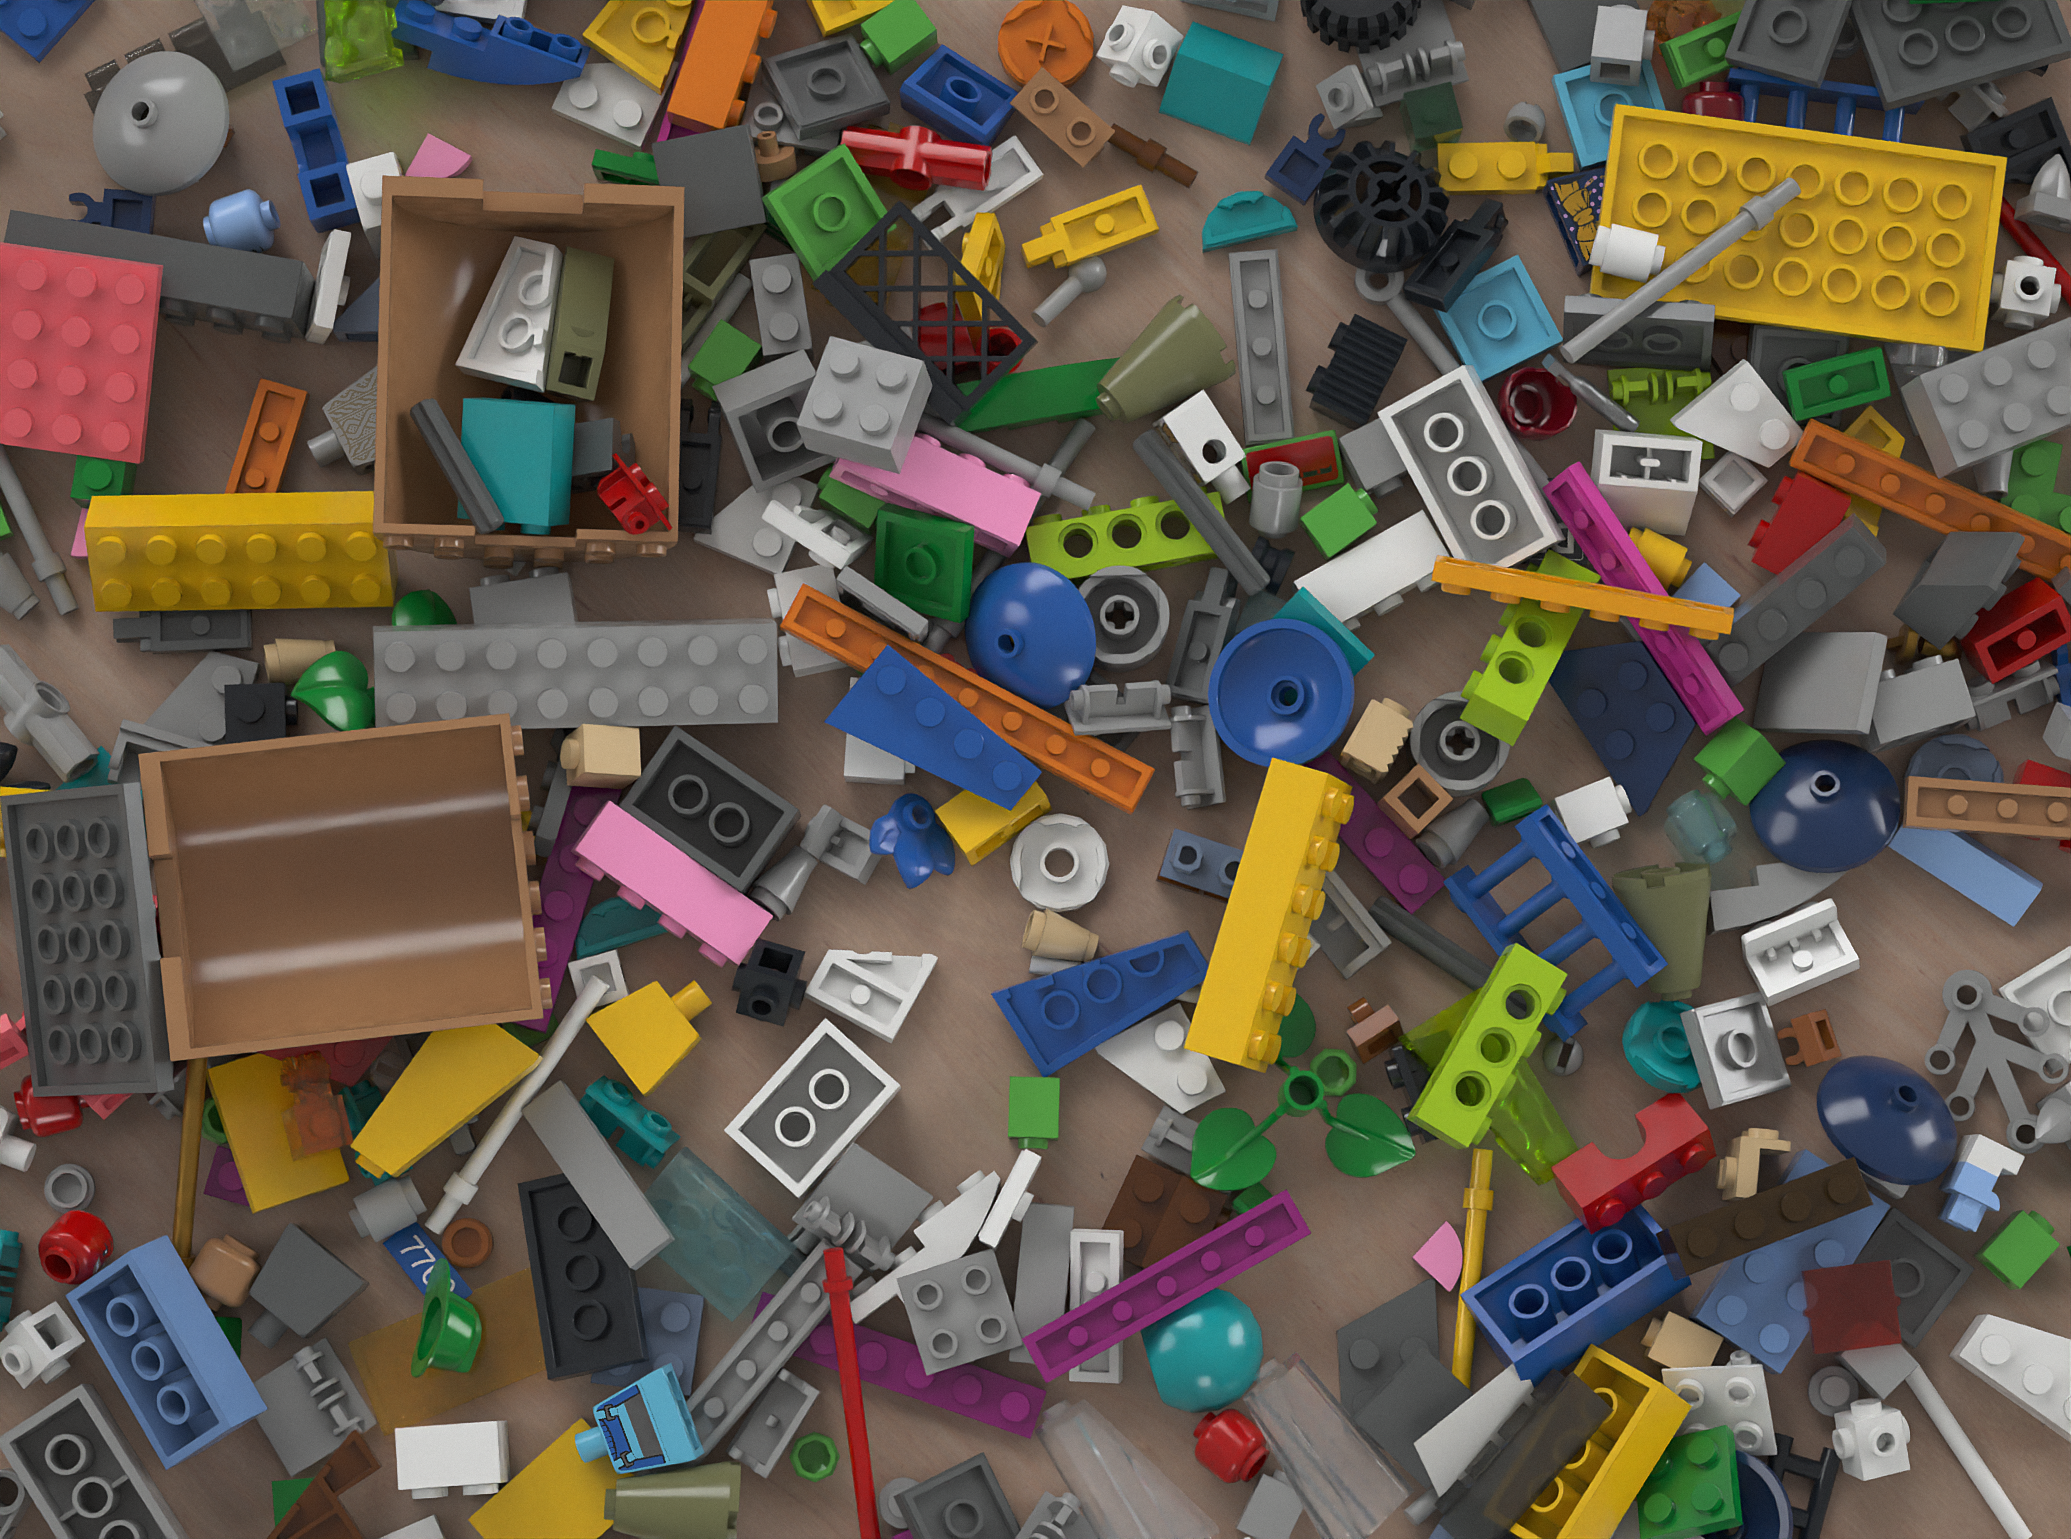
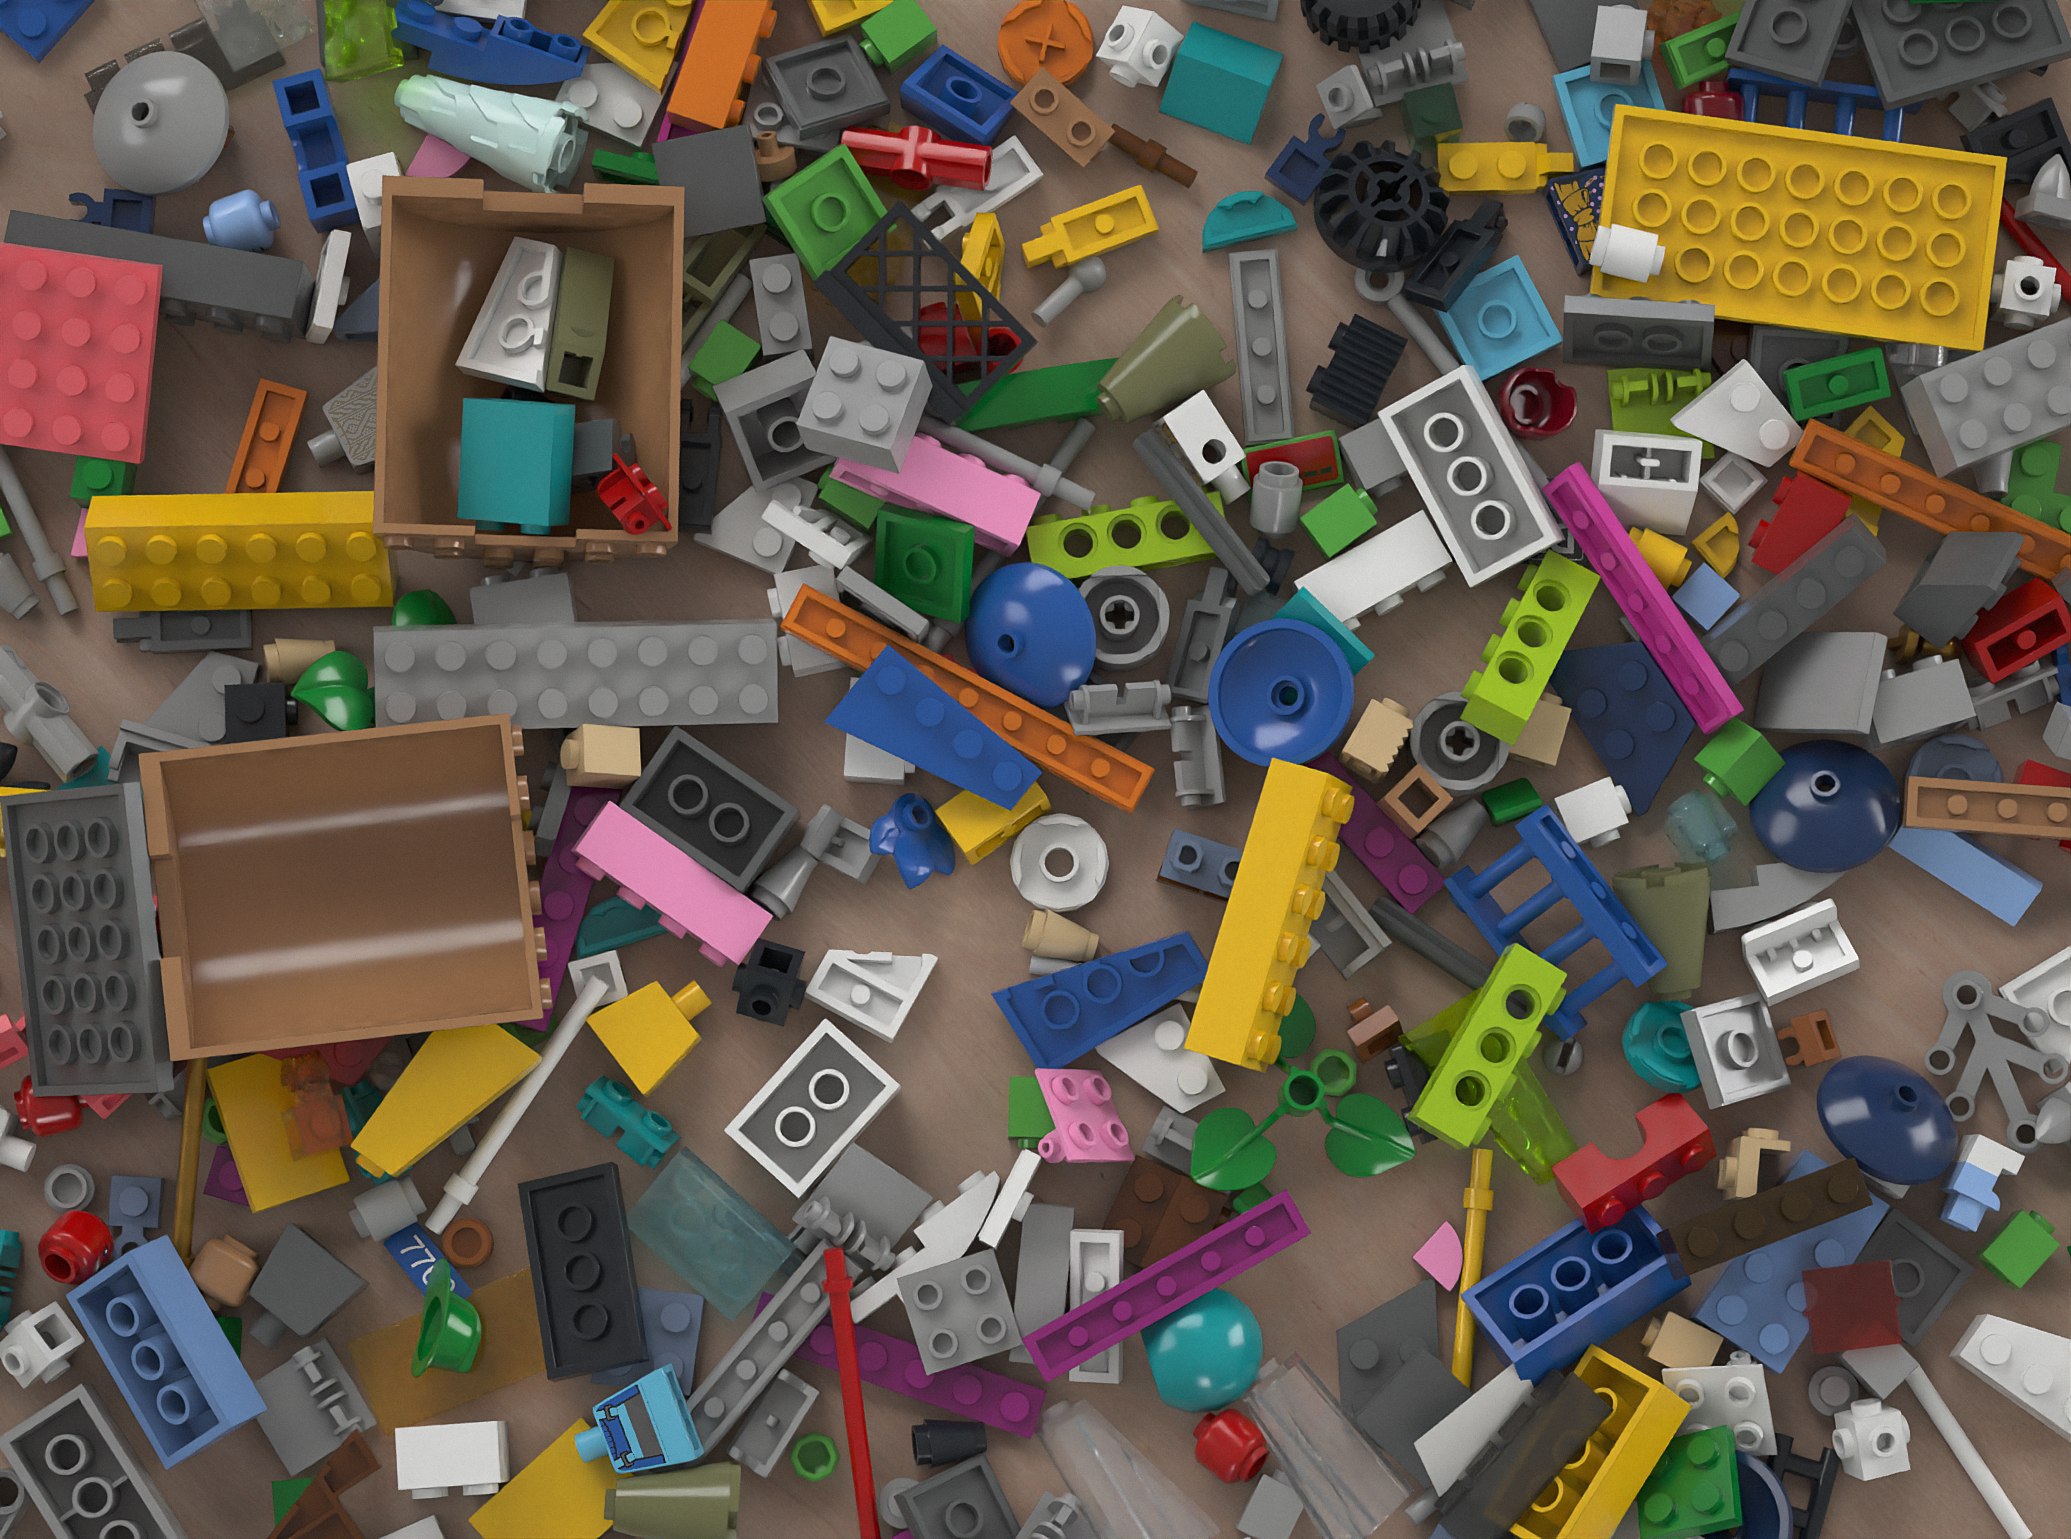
dark grey axle [410,398,504,534] -> none
light grey tile [521,1080,675,1270] -> none
light orange plate [1431,555,1734,640] -> none
flat silver piece [1541,353,1640,432] -> none
light grey bar [1560,177,1801,364] -> none
none -> sand blue plate [108,1175,165,1261]
none -> light aqua cone [394,74,589,194]
none -> black cone [911,1419,987,1469]
none -> bright pink hinge [1035,1068,1135,1163]
none -> tan brick [1507,692,1572,772]
none -> yellow tile [1689,511,1740,579]

